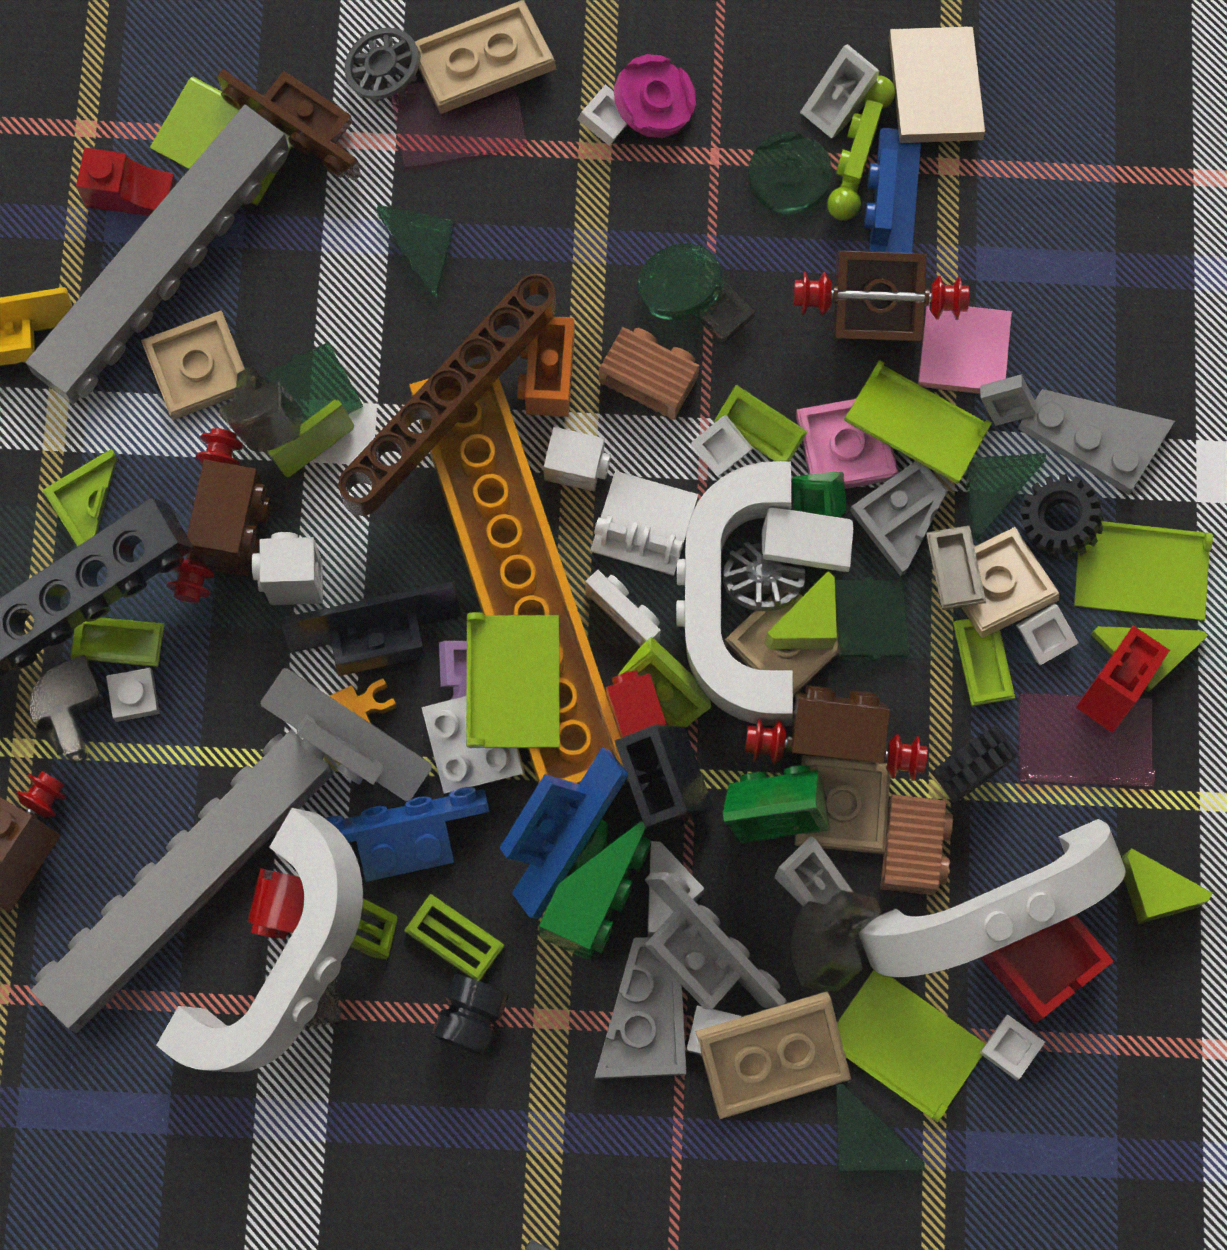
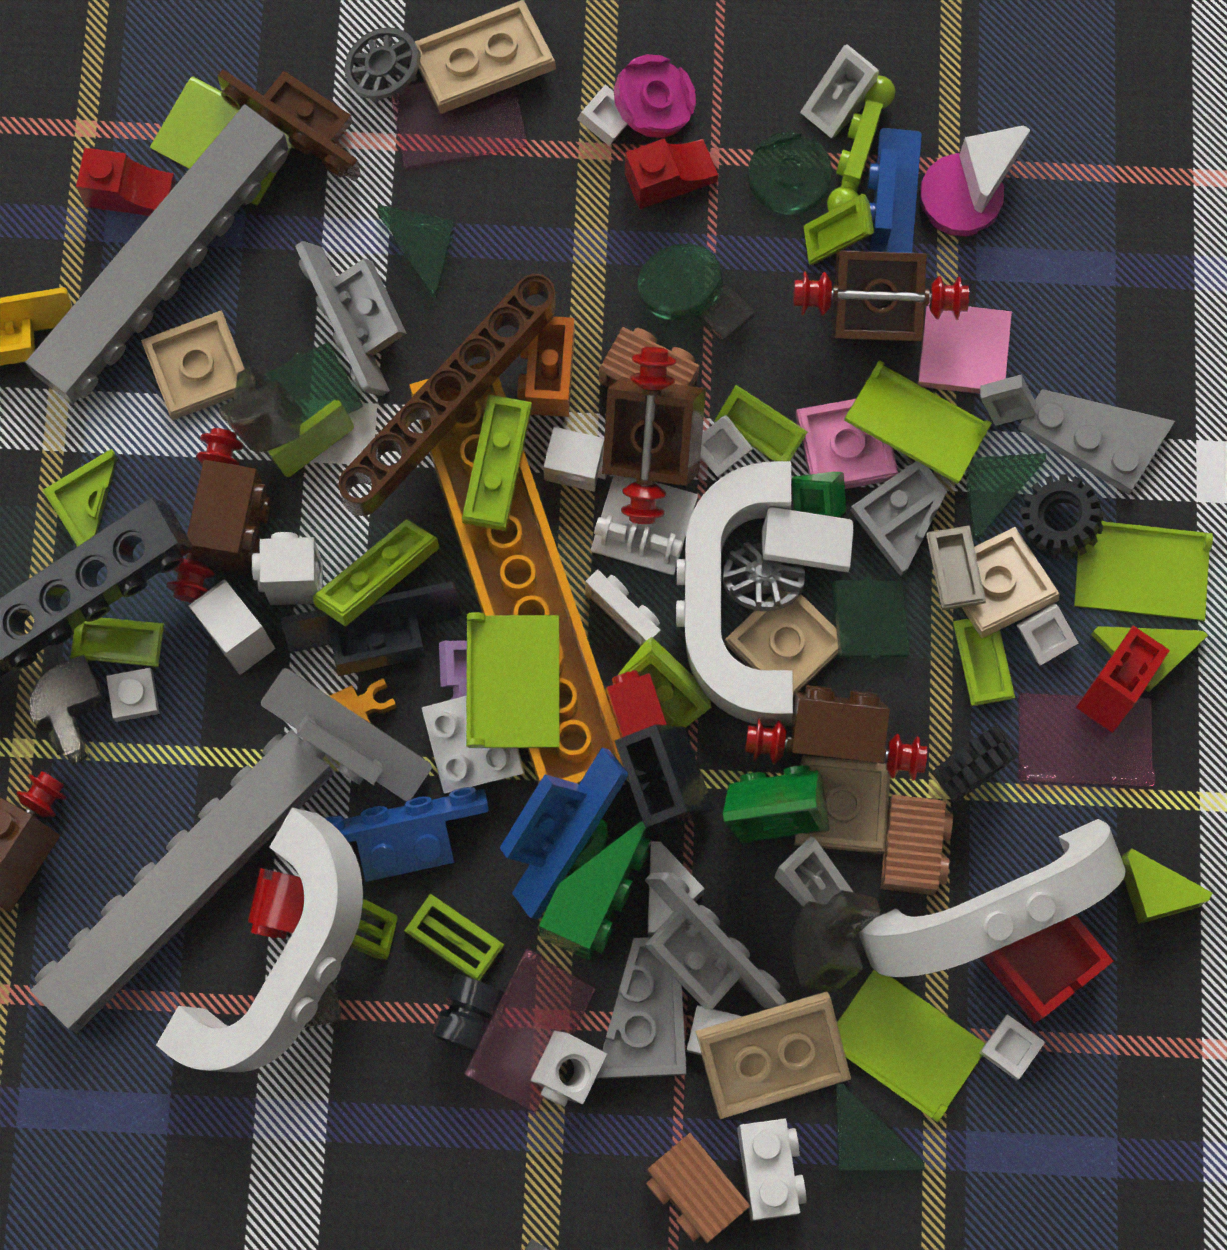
lime slope [764,571,837,650] -> none
tan tile [889,27,985,143] -> none
none -> white slope [188,579,275,675]
none -> light grey bracket [295,241,407,396]
none -> lime tile [313,519,439,626]
none -> lime tile [462,394,532,531]
none -> clear pink piece [464,949,595,1113]
none -> white brick [530,1031,607,1107]
none -> reddish brown brick [602,347,706,524]
none -> red arch [625,138,718,209]
none -> nougat brick [646,1133,750,1243]
none -> white brick [737,1119,807,1221]
none -> lime tile [804,194,874,265]
none -> dark pink tile [919,153,1004,236]
none -> white slope [959,126,1030,213]

